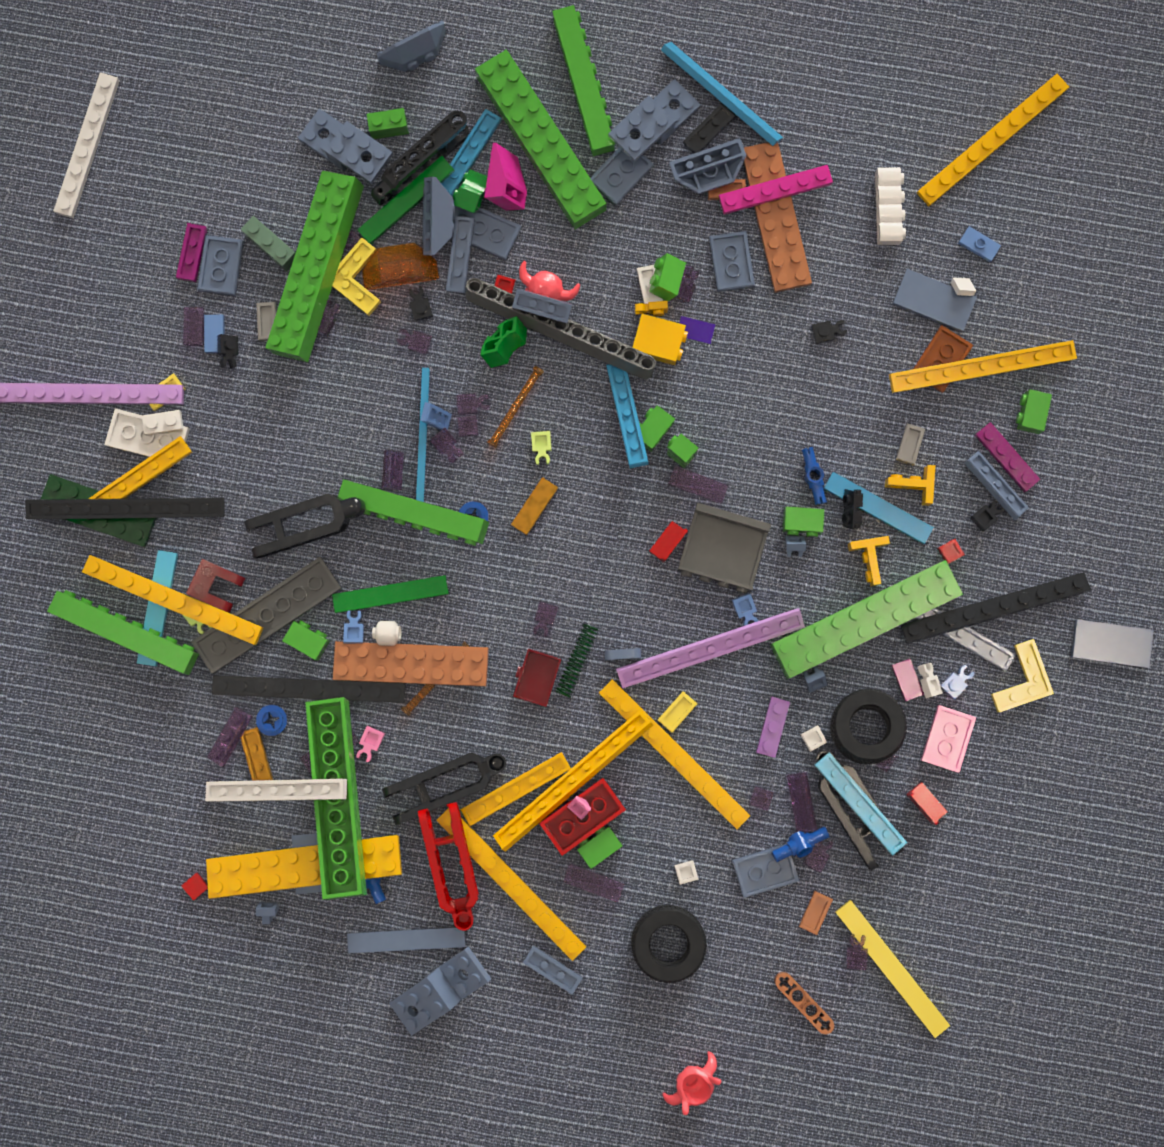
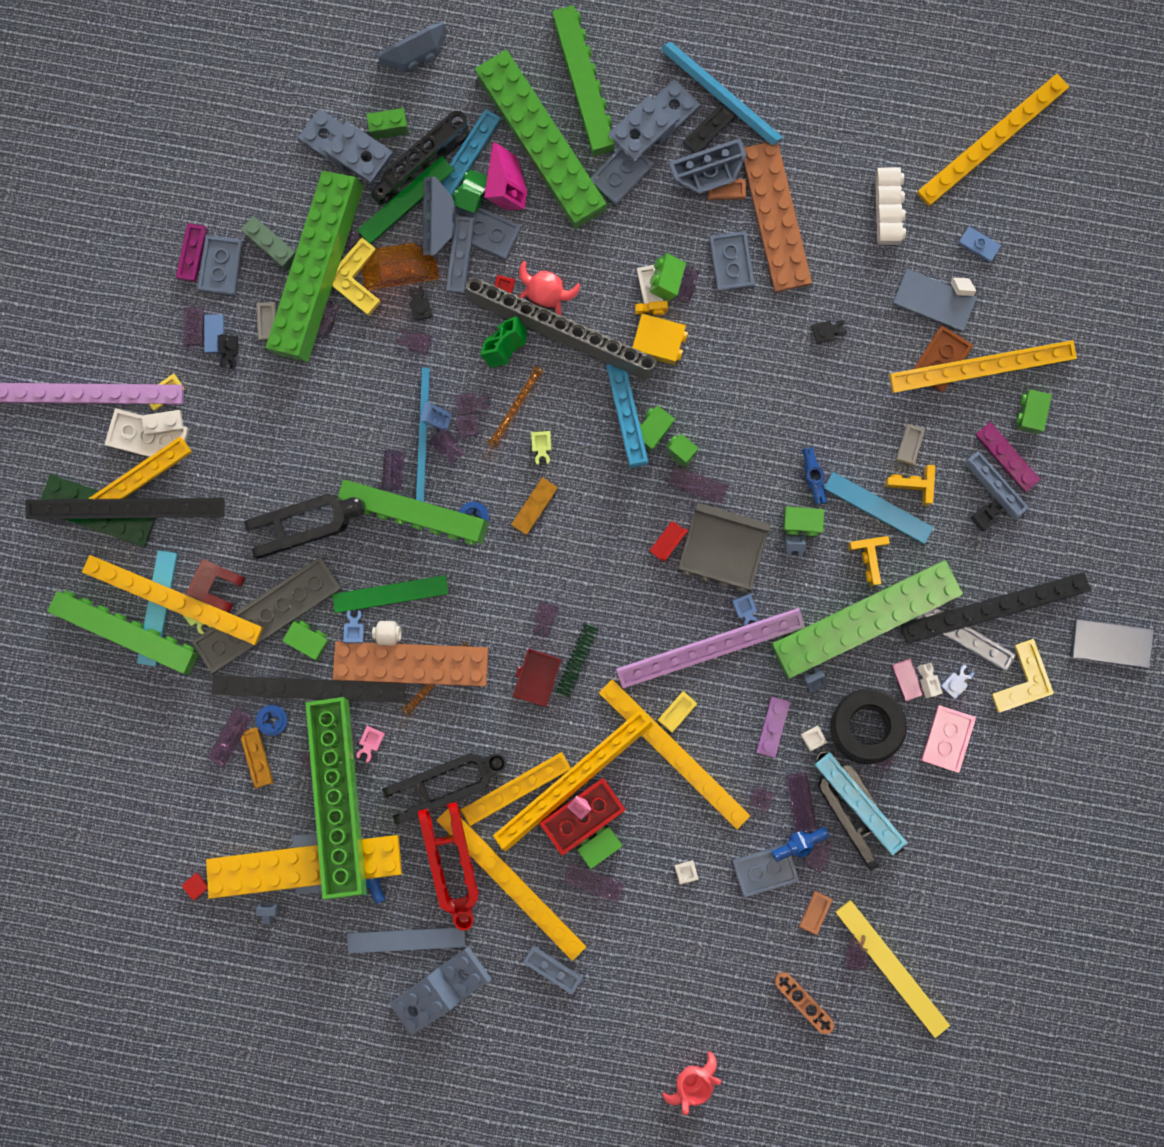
white plate [54,73,120,218] -> none
white plate [205,779,347,802] -> none
sand blue plate [512,288,573,323] -> none
sand blue beam [604,648,641,661] -> none
black tyre [631,905,707,983] -> none
dark purple sticker [679,316,716,344] -> none
dark pink plate [719,165,833,215] -> none
black hinge [842,489,863,530] -> none
panel [906,782,948,825] -> none
tile [937,539,965,564] -> none

